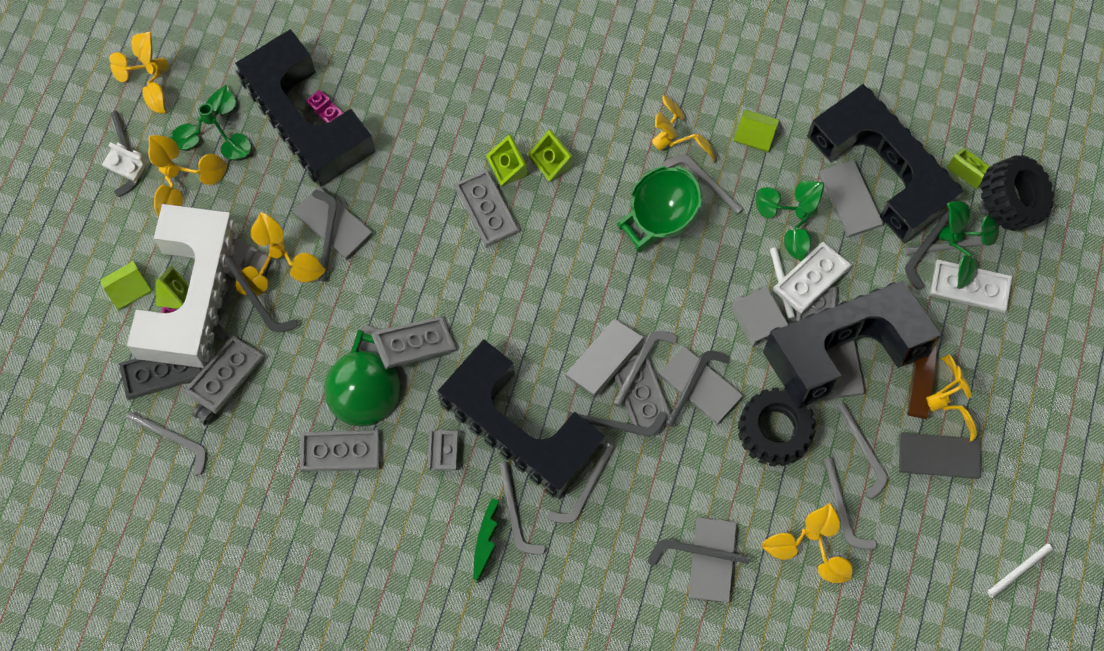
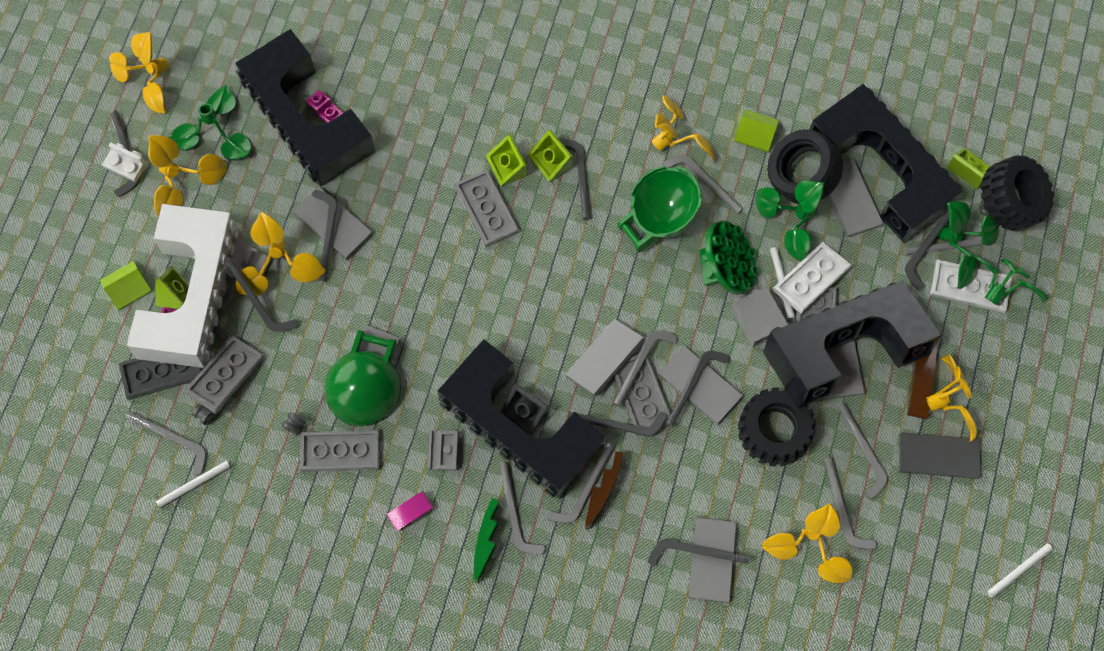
light grey tile [372,316,456,369] -> none
none -> white bar [156,460,230,508]
none -> dark grey wheel [281,412,306,436]
none -> dark pink slope [387,491,434,531]
none -> dark grey slope [500,384,548,436]
none -> dark grey piece [558,138,590,220]
none -> reddish brown slope [585,451,623,530]
none -> green bracket [699,221,759,295]
none -> black tyre [767,129,843,204]
none -> green plant [972,255,1047,306]

